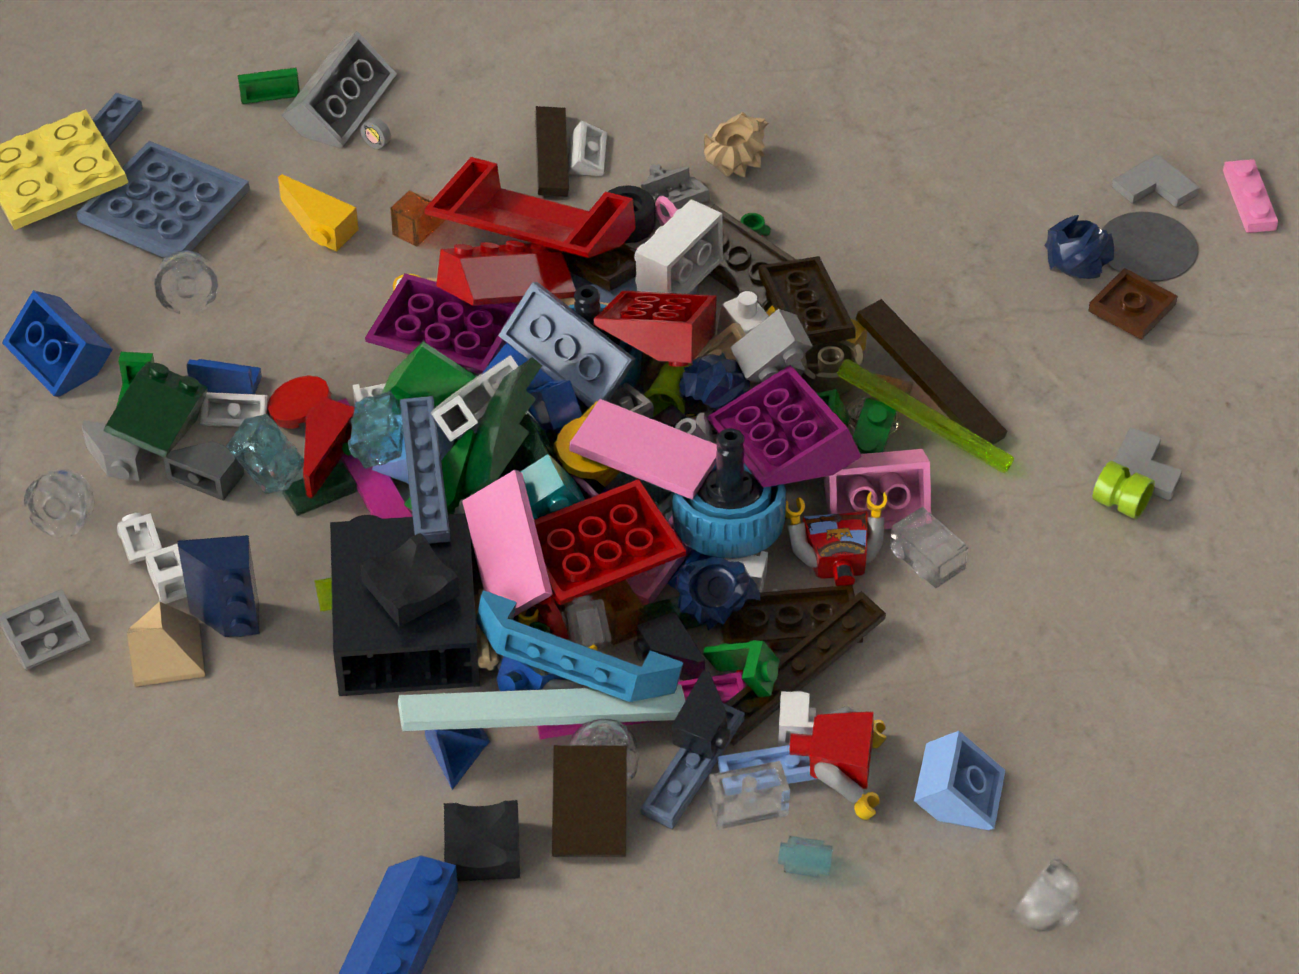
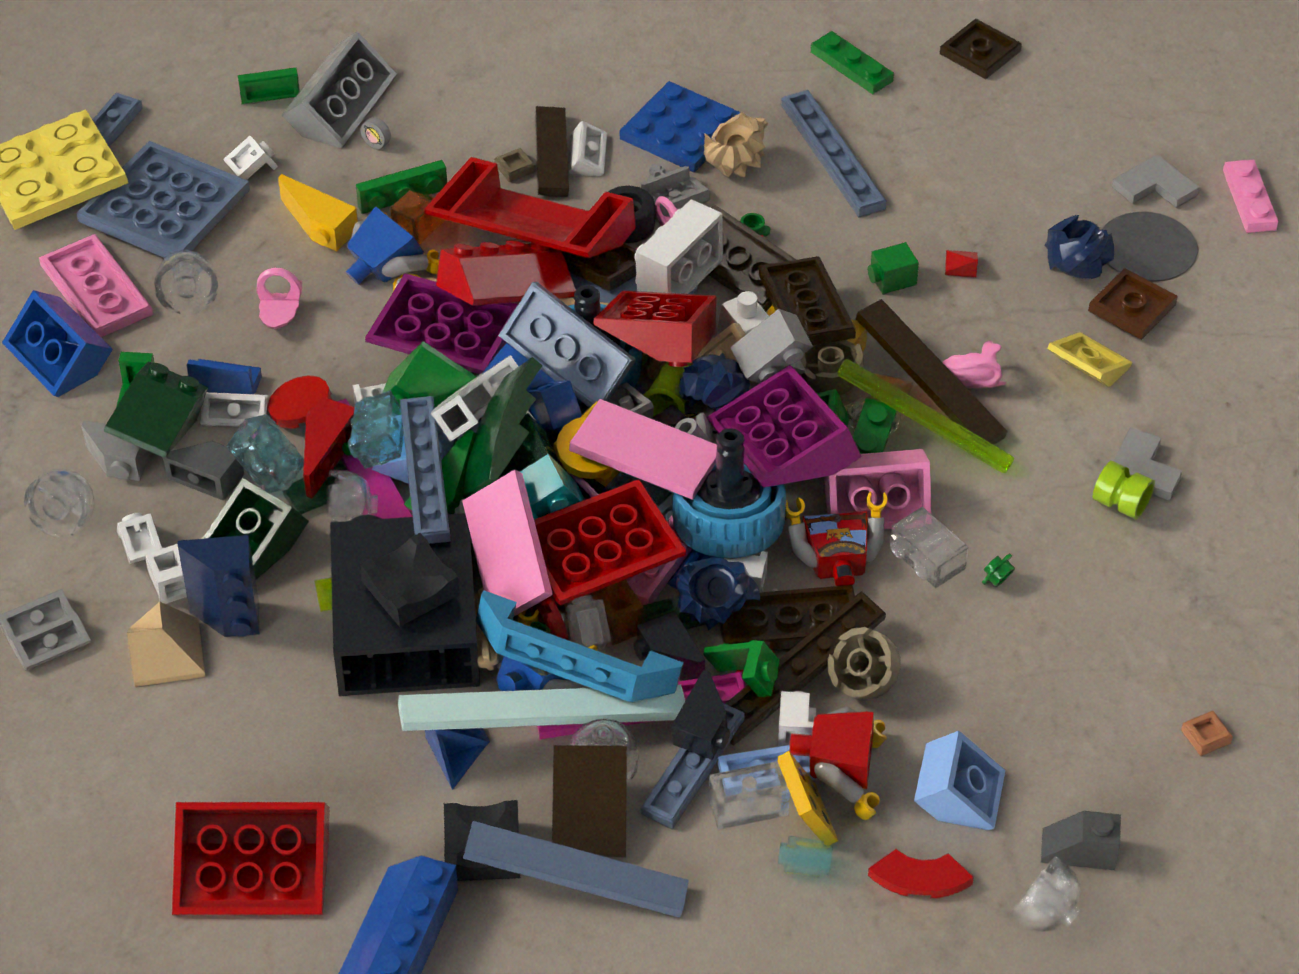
none -> bright pink tile [39,234,153,337]
none -> red slope [172,802,330,915]
none -> dark green slope [202,478,309,580]
none -> white bracket [223,136,278,180]
none -> bright pink piece [256,268,302,329]
none -> clear cylinder [327,470,378,538]
none -> blue torso [346,207,439,285]
none -> green plate [356,160,447,214]
none -> sand blue tile [463,821,689,918]
none -> dark tan tile [494,148,536,182]
none -> blue plate [619,81,741,173]
none -> yellow tile [778,751,838,847]
none -> sand blue tile [781,90,887,218]
none -> green plate [811,31,894,94]
none -> dark tan cylinder [828,627,901,700]
none -> green brick [867,242,919,294]
none -> red tile [868,849,974,898]
none -> dark brown tile [940,18,1022,79]
none -> bright pink piece [942,341,1006,388]
none -> red slope [945,250,978,277]
none -> green plate [982,553,1015,587]
none -> dark grey slope [1041,811,1121,870]
none -> light yellow slope [1047,332,1132,387]
none -> nougat tile [1181,711,1233,756]

